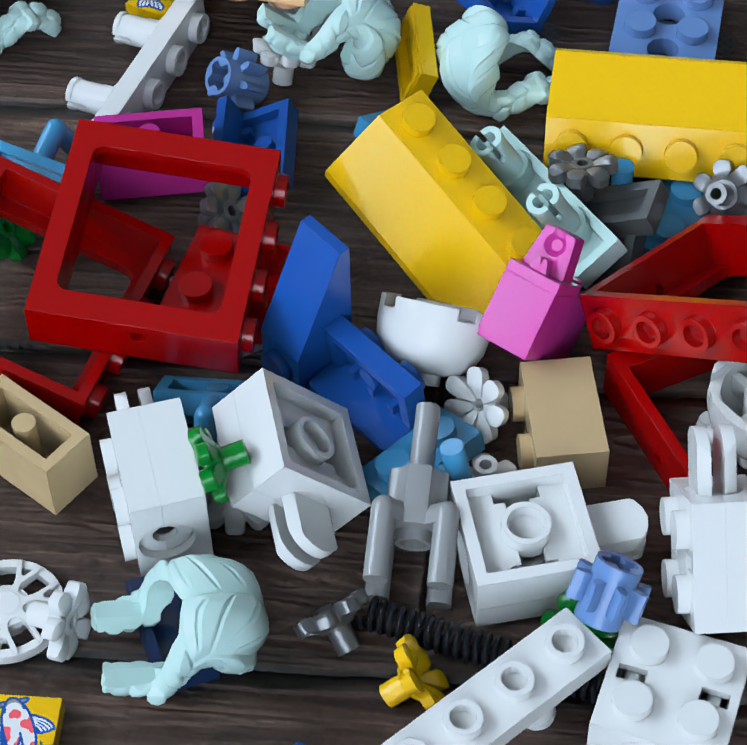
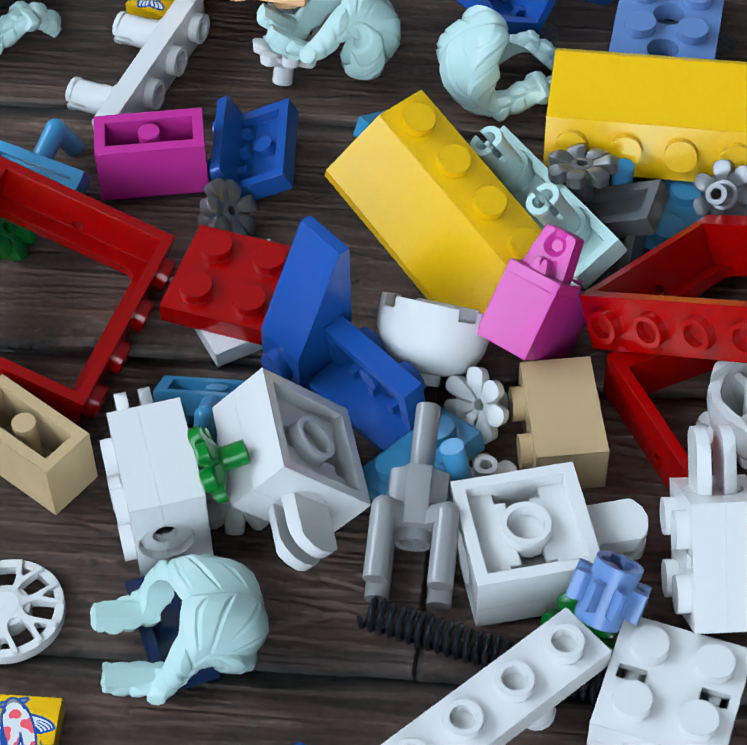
red piece [24,118,290,374] -> none
white plant [26,580,91,663] -> none
medium blue gear [205,47,270,112] -> none
flat silver plant [293,588,370,657] -> none
yellow plant [379,634,449,710] -> none
yellow tile [395,2,439,102] -> none

